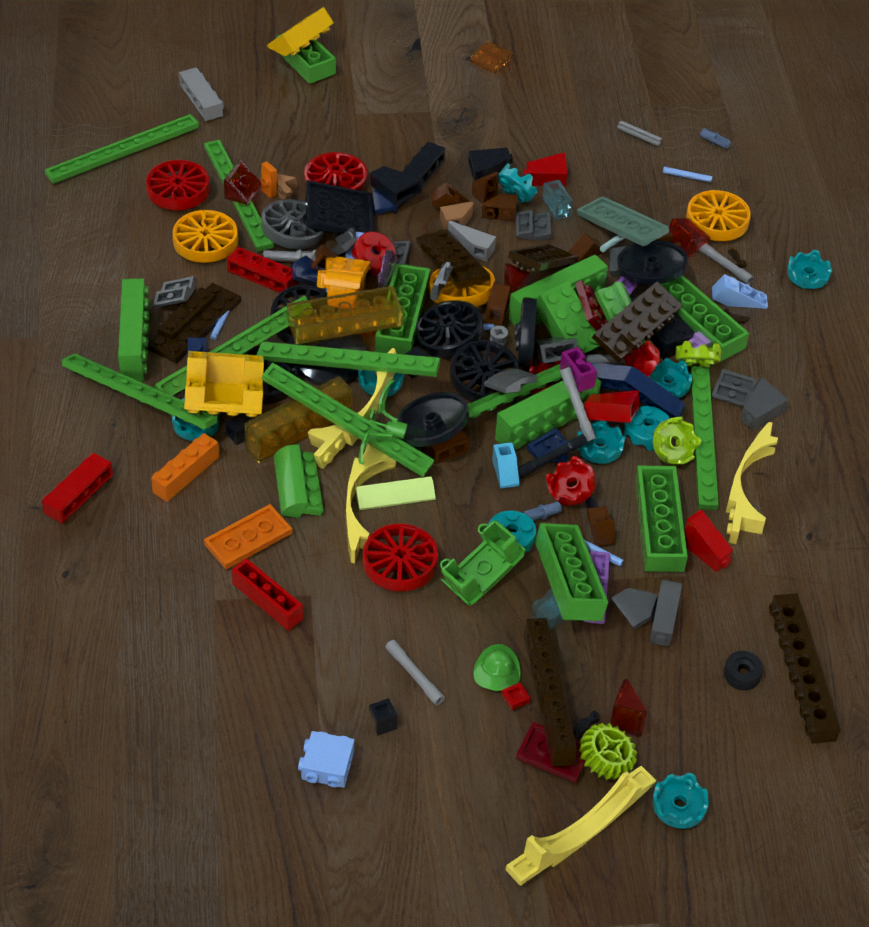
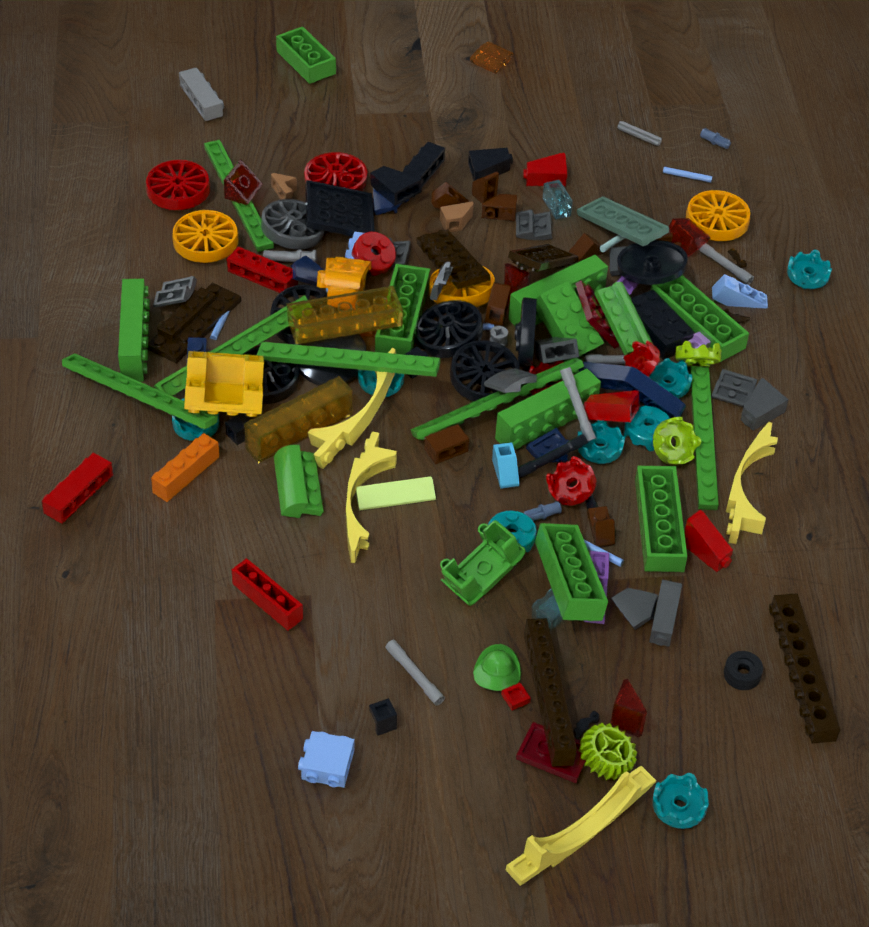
bright green plate [45,114,199,184] -> none
orange plate [204,504,293,570] -> none
orange plate [261,161,277,199] -> none
bright green plate [262,363,434,477] -> none
yellow slope [267,7,334,56] -> none
reddish brown slope [311,244,340,270] -> none
dark grey slope [331,227,356,255] -> none
bright green plant [358,380,408,464] -> none
red piece [362,524,438,592] -> none
clear purple slope [377,250,397,294] -> none
black dish [396,392,470,447] -> none
light grey slope [448,221,496,262] -> none
teal plate [498,163,538,203] -> none
magenta brick [560,347,597,392] -> none
dark brown plate [592,282,683,363] -> none

